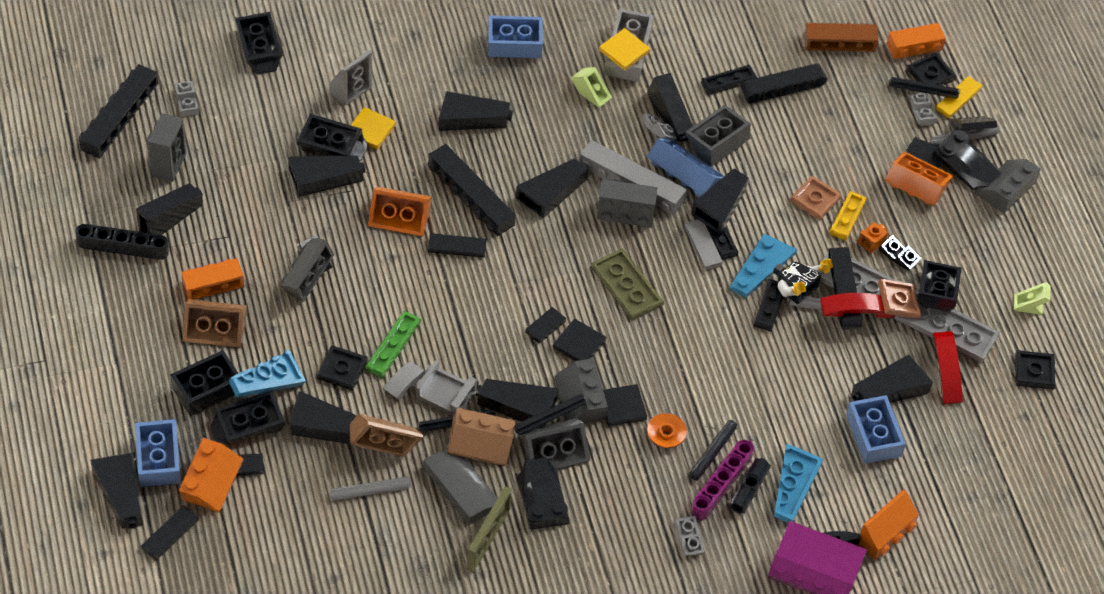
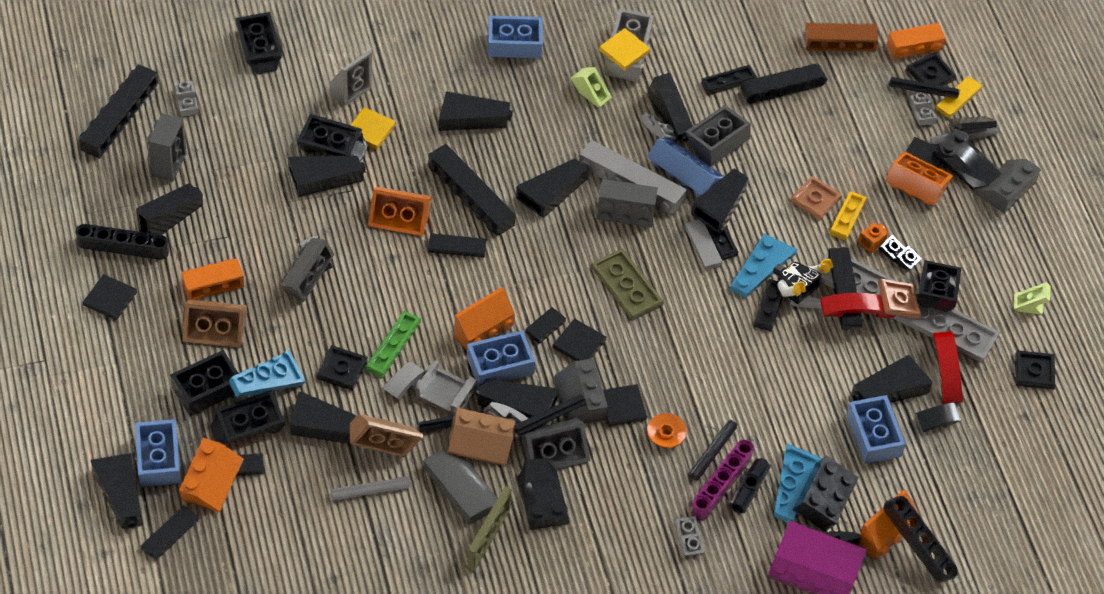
none -> black tile [83,274,137,320]
none -> orange slope [454,287,515,351]
none -> medium blue brick [467,330,535,386]
none -> light grey slope [483,402,528,425]
none -> black brick [793,455,859,532]
none -> black beam [884,496,958,582]
none -> black slope [916,403,961,433]

